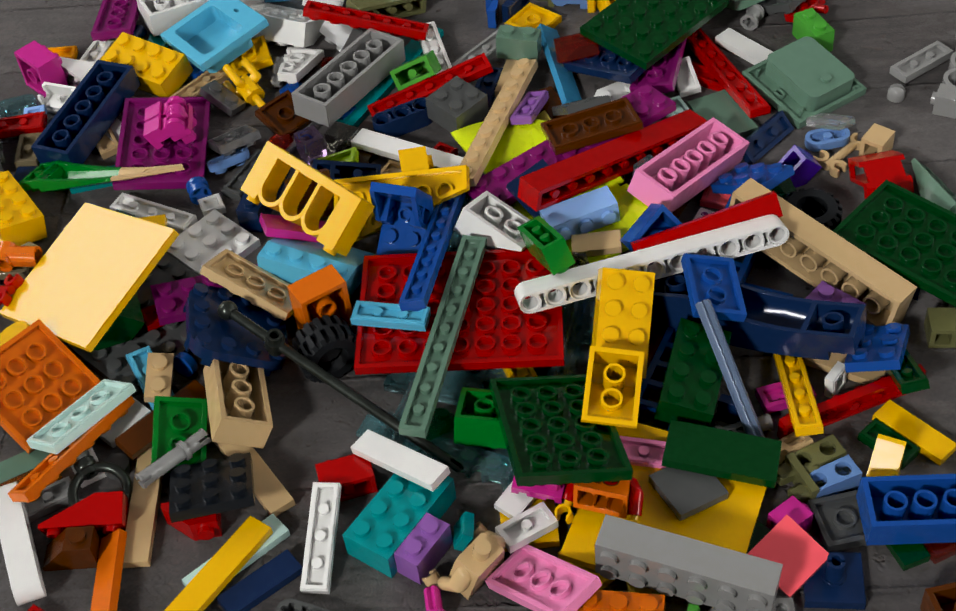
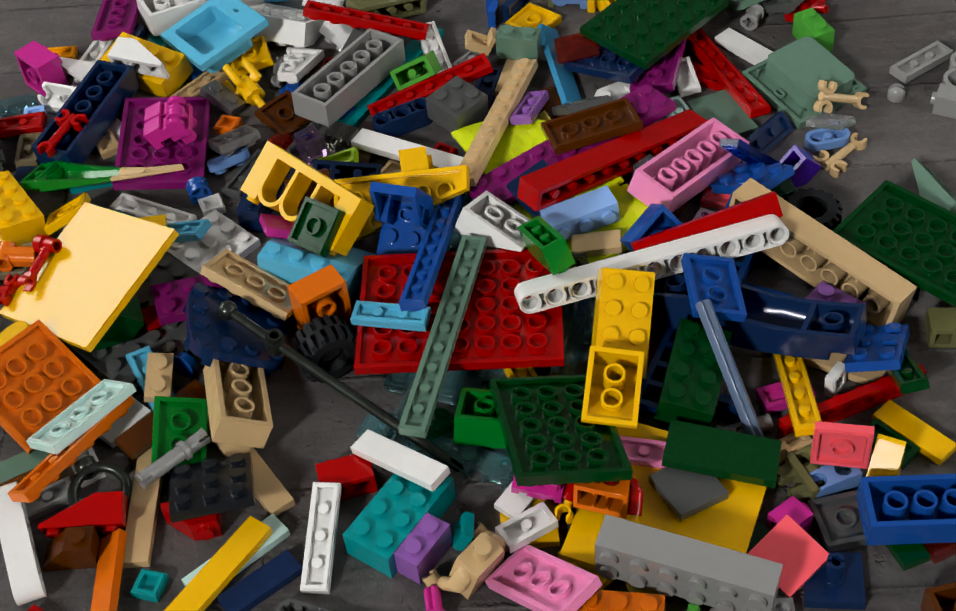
red piece [848,150,914,199] -> none
tan brick [859,123,895,156] -> none
none -> red brick [17,234,62,292]
none -> red bar [36,109,89,158]
none -> yellow tile [44,192,91,235]
none -> white slope [107,36,170,79]
none -> teal tile [130,569,169,603]
none -> medium azure tile [167,219,212,243]
none -> orange tile [213,114,243,135]
none -> dark green tile [286,196,346,258]
none -> tan bracket [465,27,496,55]
none -> clear blue tile [719,138,780,165]
none -> coral tile [810,421,874,469]
none -> tan bar [813,80,869,114]

